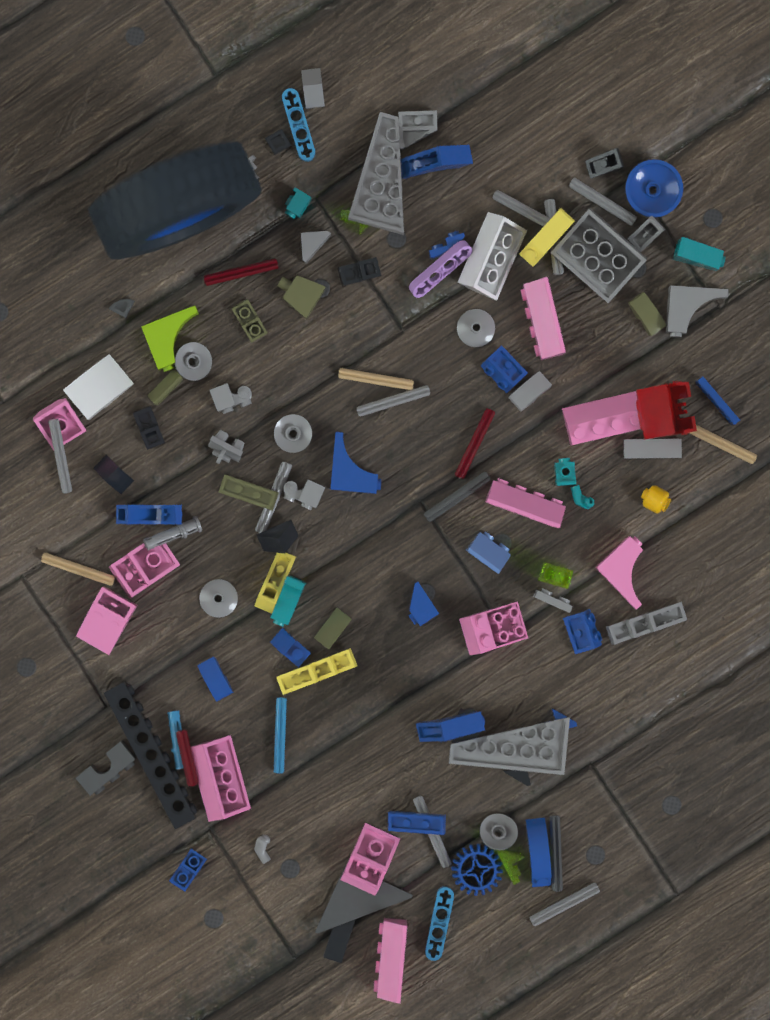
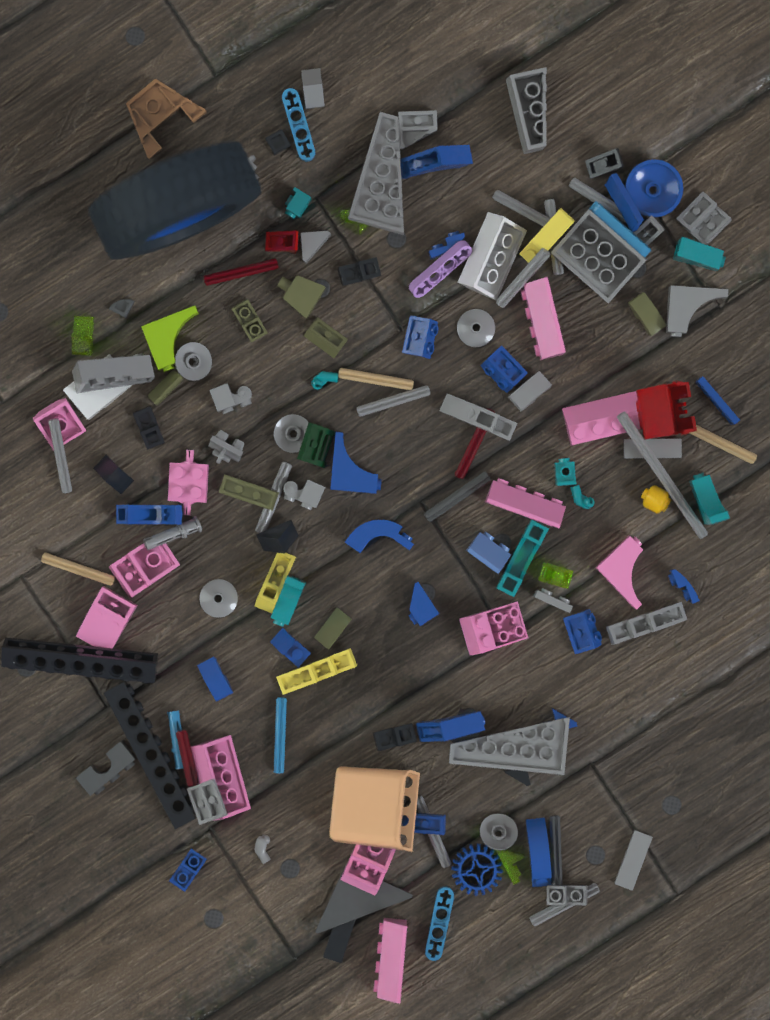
none -> black brick [1,637,158,683]
none -> clear neon green slope [71,316,94,356]
none -> light grey wedge [72,353,155,393]
none -> medium nougat wing [126,79,207,160]
none -> bright pink plate [168,450,209,515]
none -> light grey slope [187,778,228,825]
none -> red slope [265,231,298,253]
none -> dark green plate [297,422,336,468]
none -> olive slope [304,317,348,358]
none -> teal arm [311,371,339,390]
none -> light nougat piece [330,766,420,852]
none -> blue arch [345,520,414,553]
none -> black slope [373,723,417,751]
none -> blue bracket [402,315,438,359]
none -> light grey slope [439,394,517,441]
none -> light grey axle [496,248,550,308]
none -> teal arch [496,520,549,597]
none -> light grey wedge [506,67,547,154]
none -> light grey slope [547,885,587,906]
none -> dark azure beam [590,201,651,257]
none -> blue tile [605,173,644,232]
none -> light grey tile [614,829,653,891]
none -> light grey axle [617,411,708,539]
none -> blue slope [668,569,700,604]
none -> light grey slope [676,192,732,245]
none -> teal arch [689,472,730,525]

